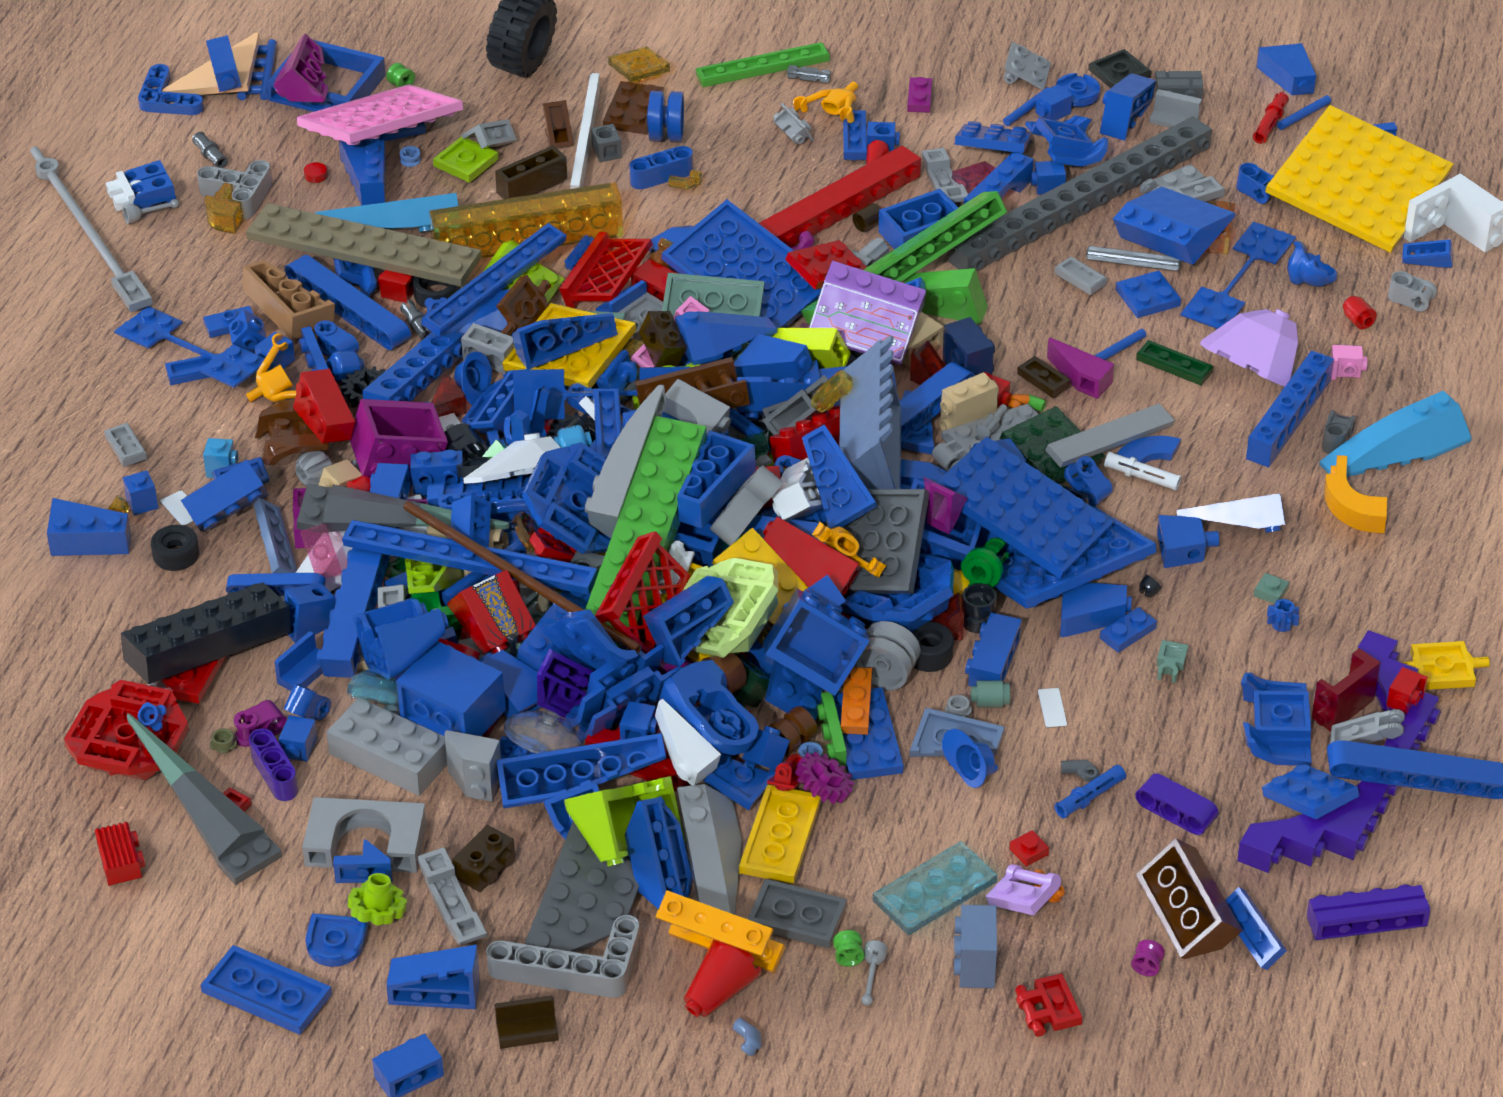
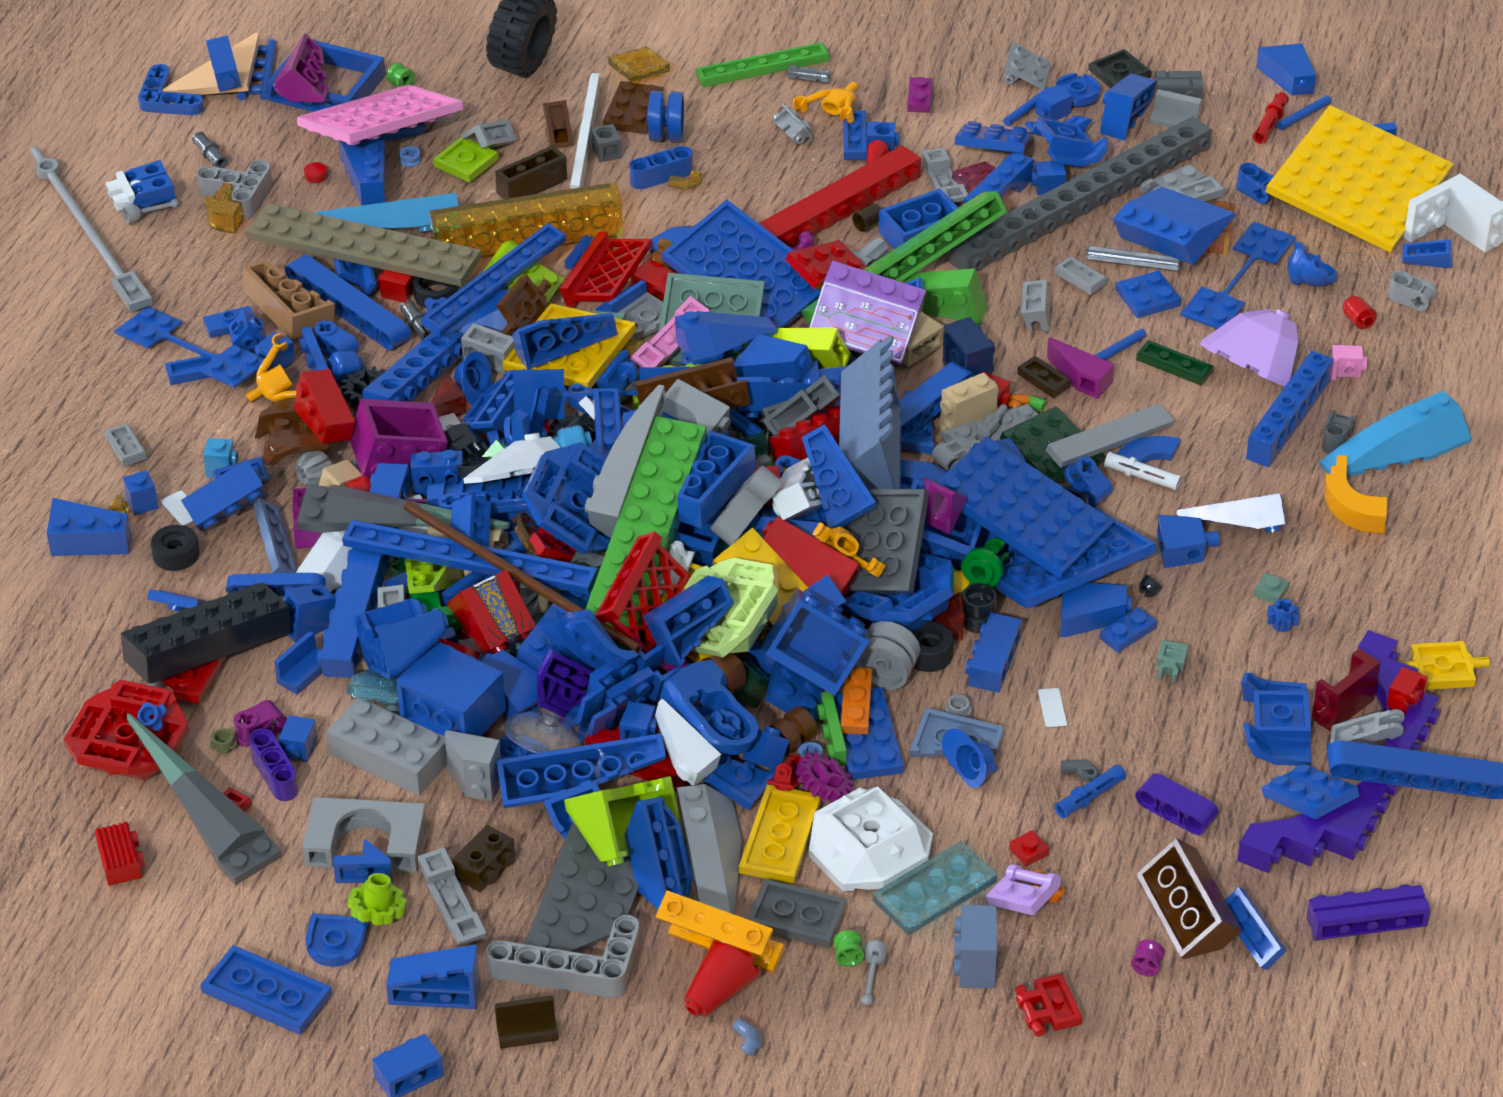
blue piece [284,683,331,721] -> none
clear pink plate [300,523,342,578] -> none
dark brown brick [639,311,687,367] -> none
clear yellow plate [811,370,853,412] -> none
clear red slope [910,340,946,385] -> none
sand green brick [970,681,1010,708] -> none
none -> blue plate [147,589,206,611]
none -> white piece [809,786,933,891]
none -> light grey hinge [1021,280,1051,332]

